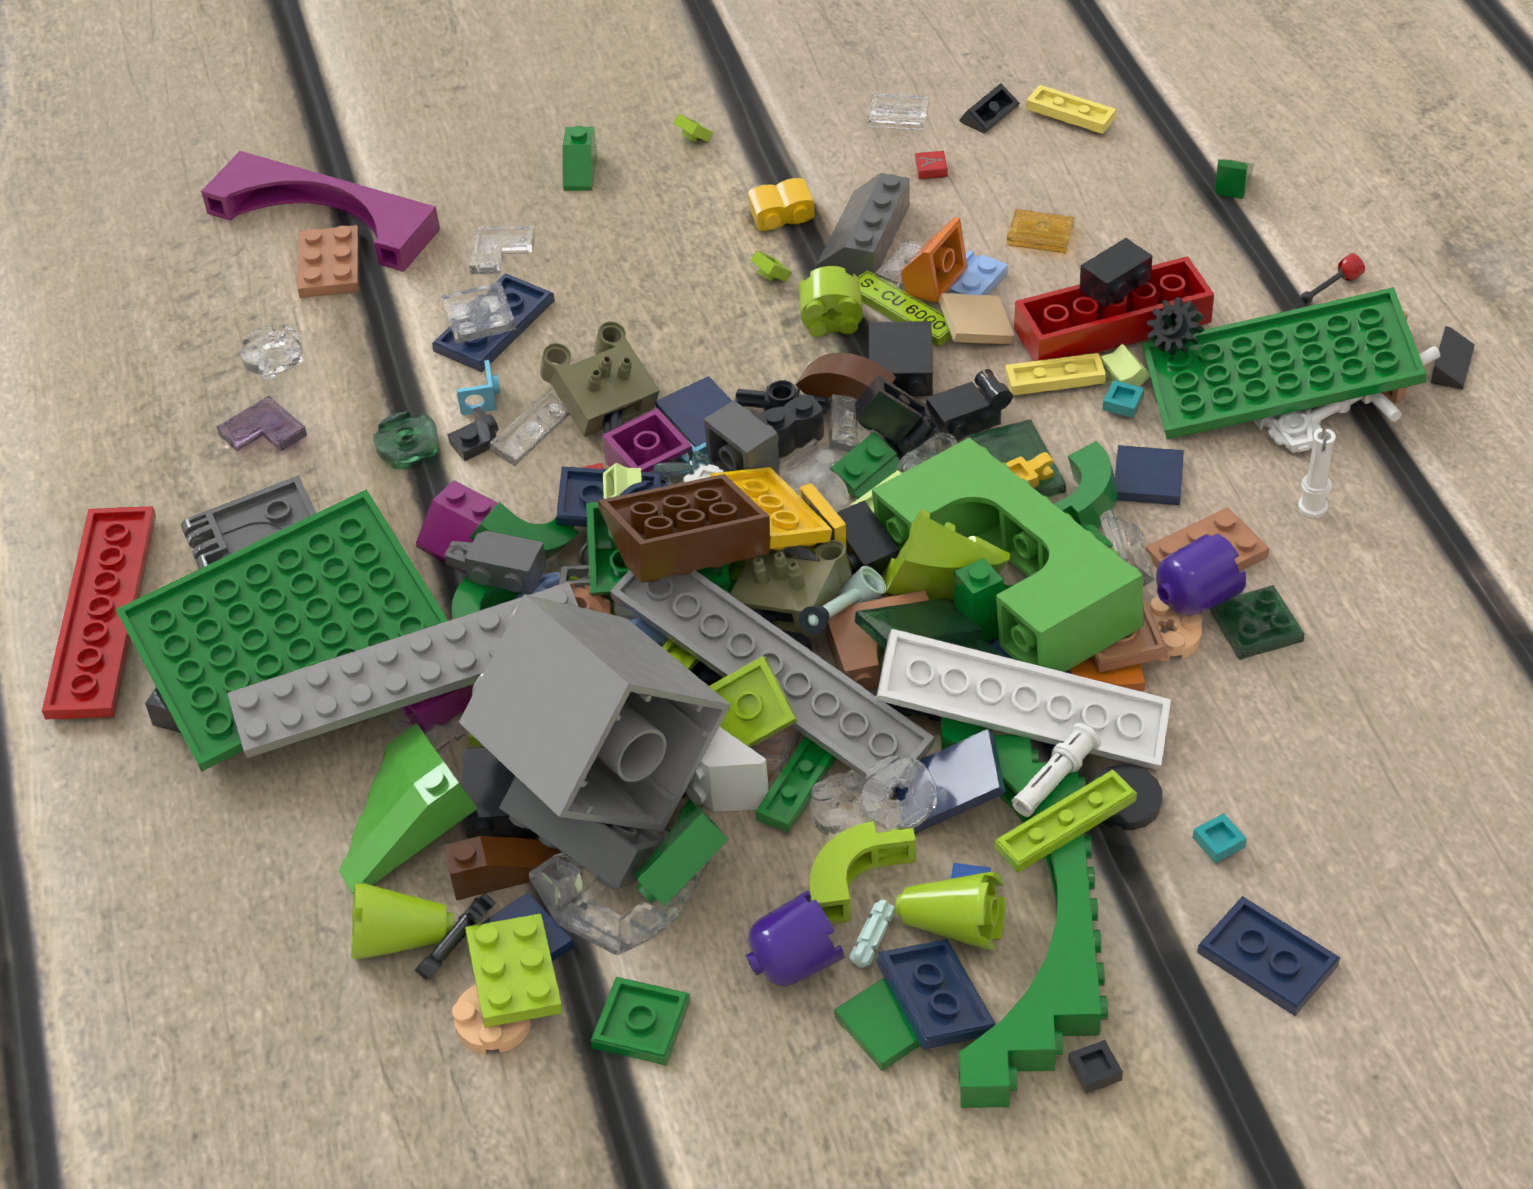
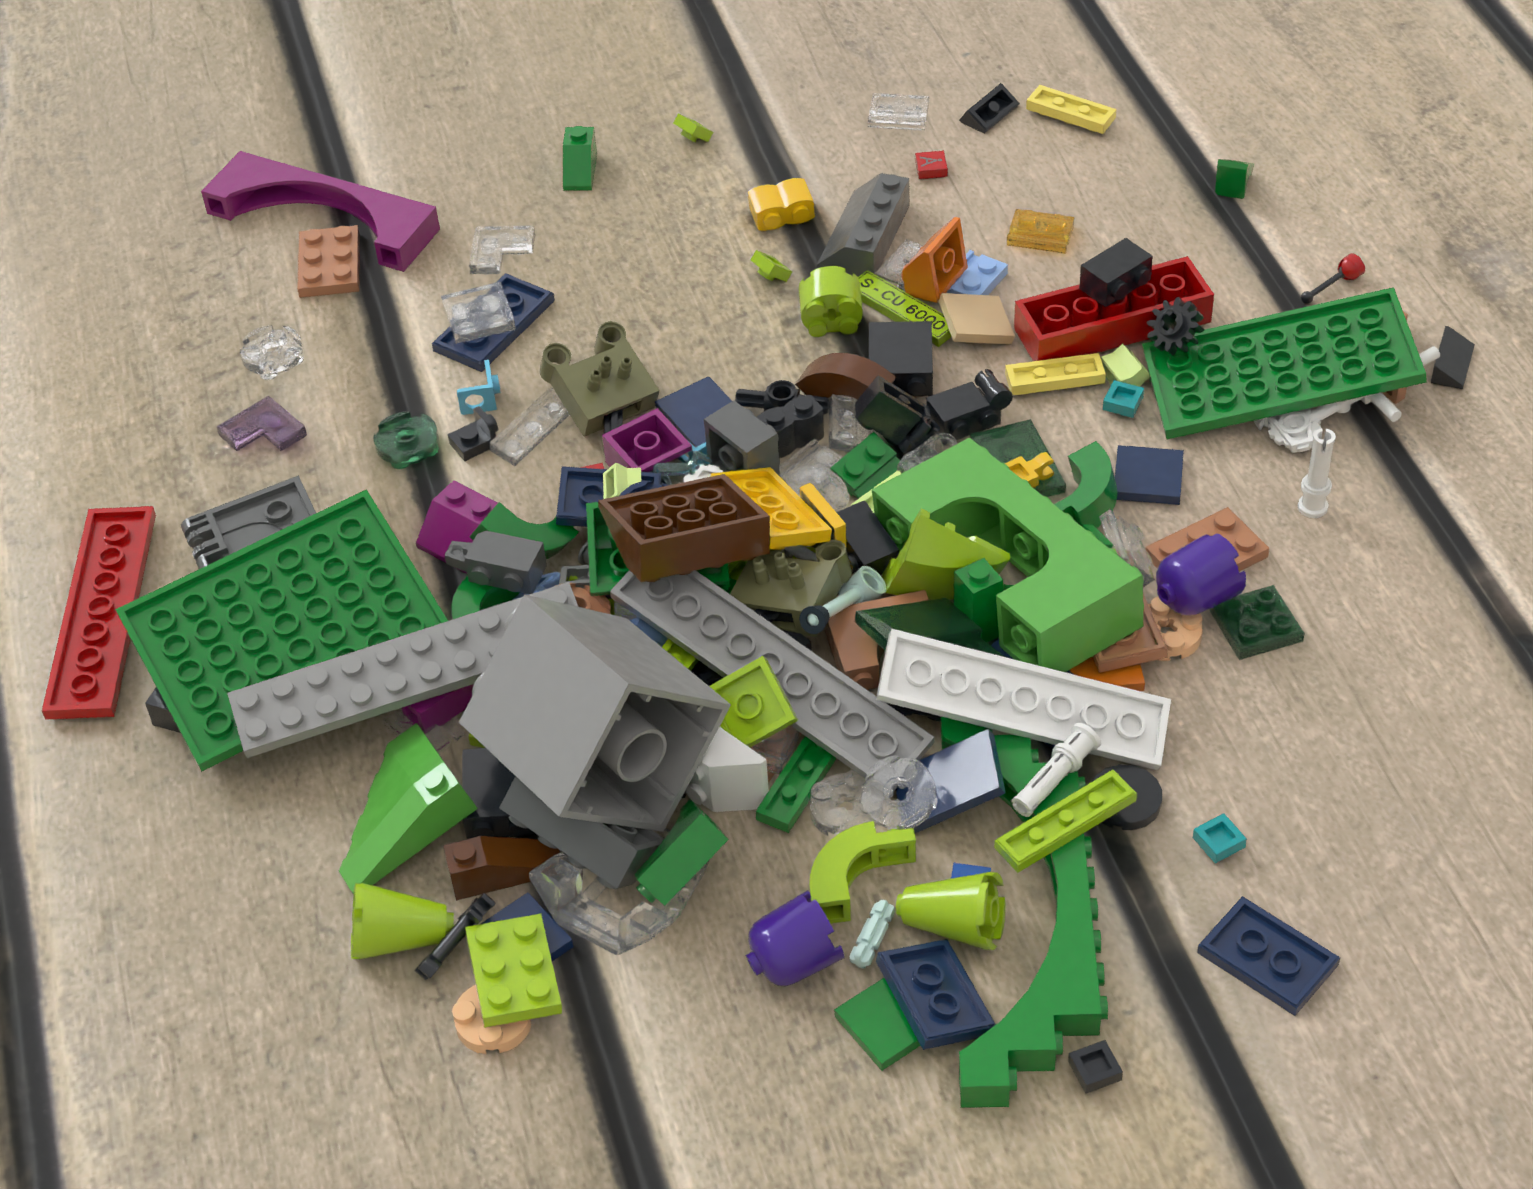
green tile [591,977,691,1066] -> none

